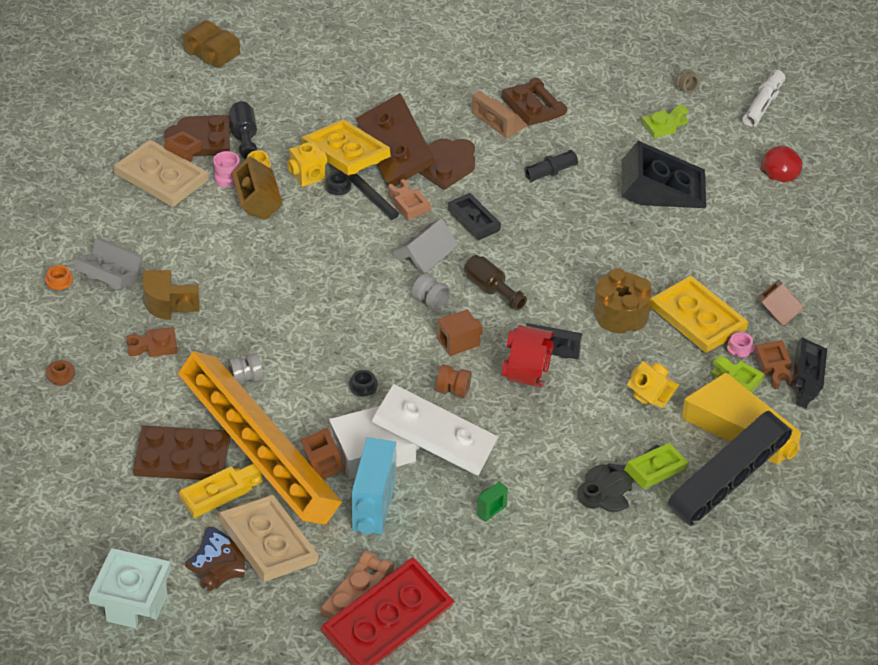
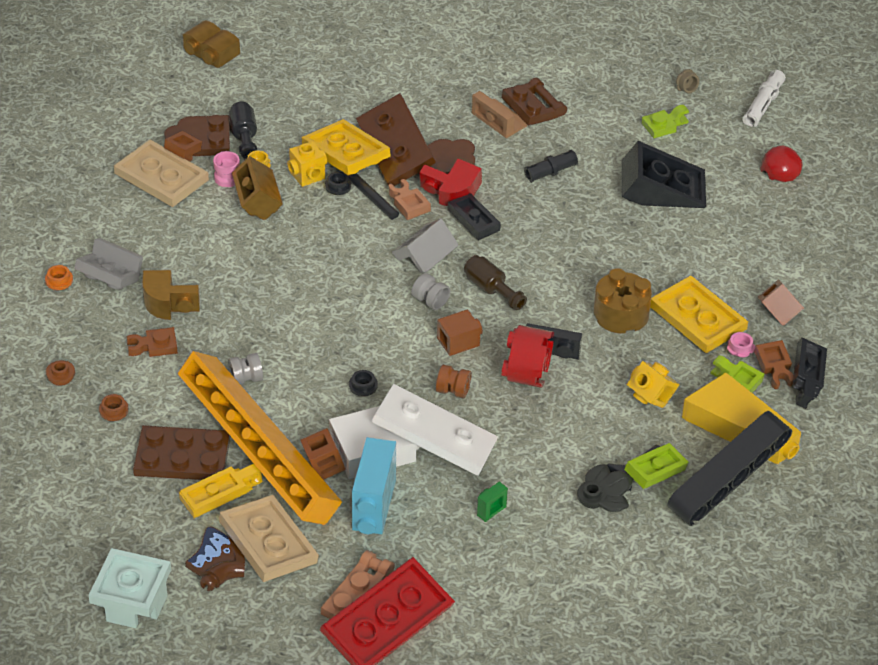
none -> dark orange plate [99,394,129,421]
none -> red brick [420,159,482,206]

